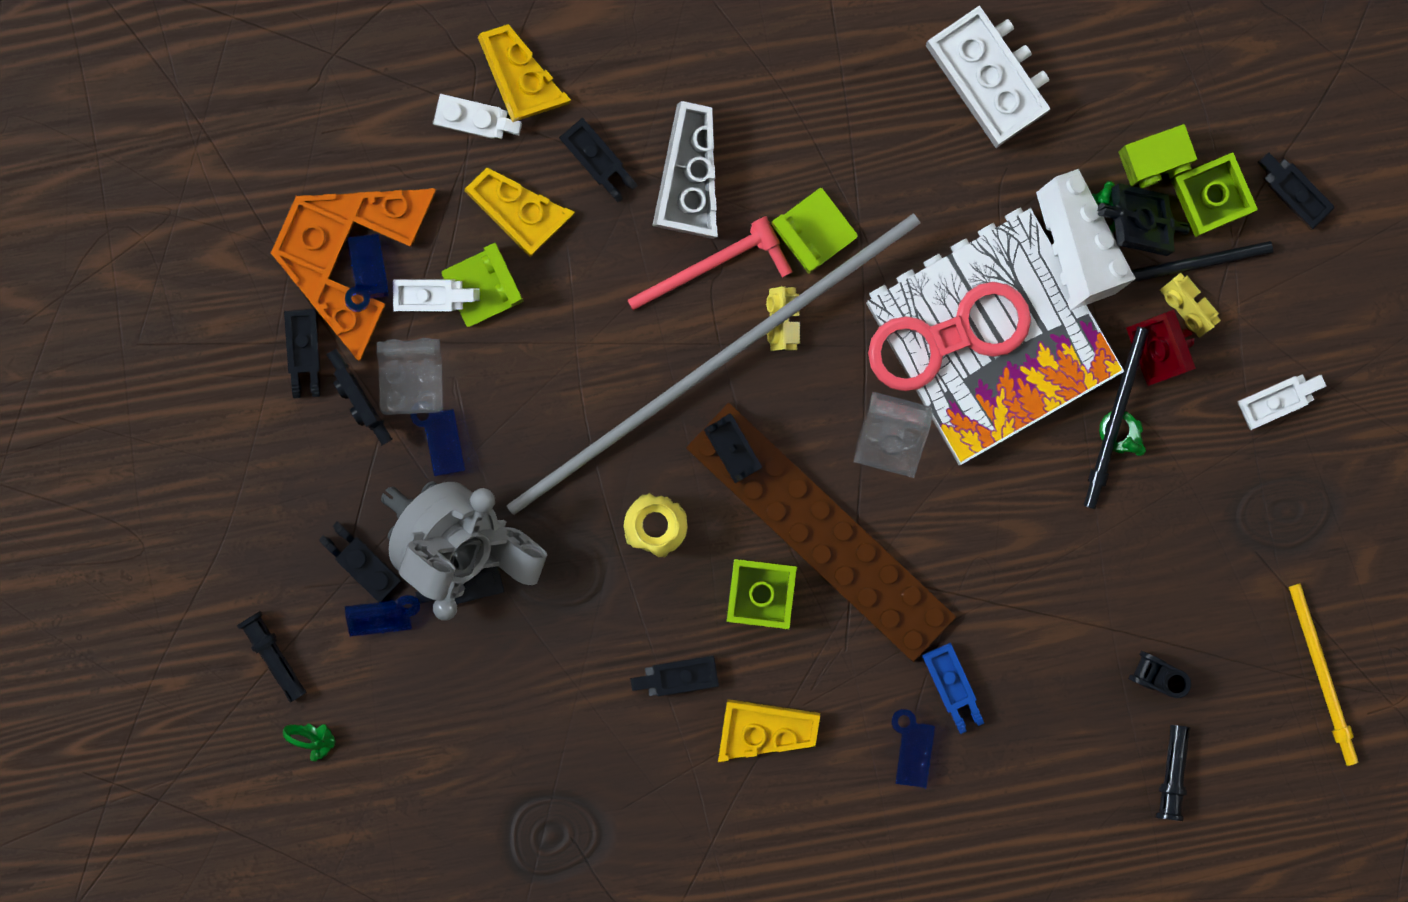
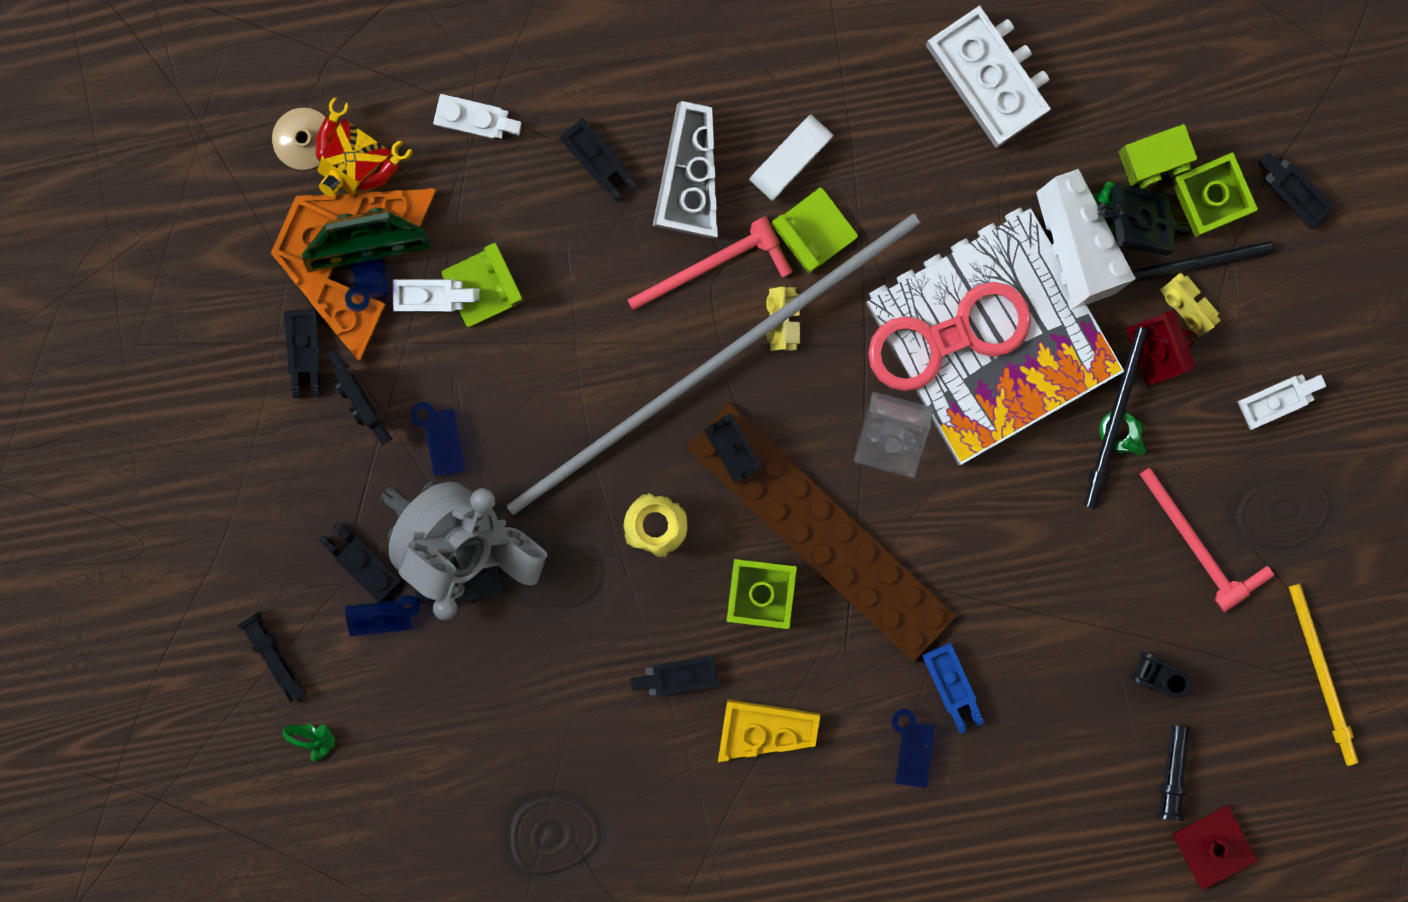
clear bracket [377,338,443,415] -> none
yellow wing [464,168,575,257] -> none
yellow wing [478,24,571,122] -> none
none -> tan dish [272,108,325,170]
none -> dark green wedge [302,208,431,273]
none -> torso [315,97,413,197]
none -> white beam [749,114,834,201]
none -> coral bar [1140,467,1275,613]
none -> dark red tile [1171,805,1257,890]

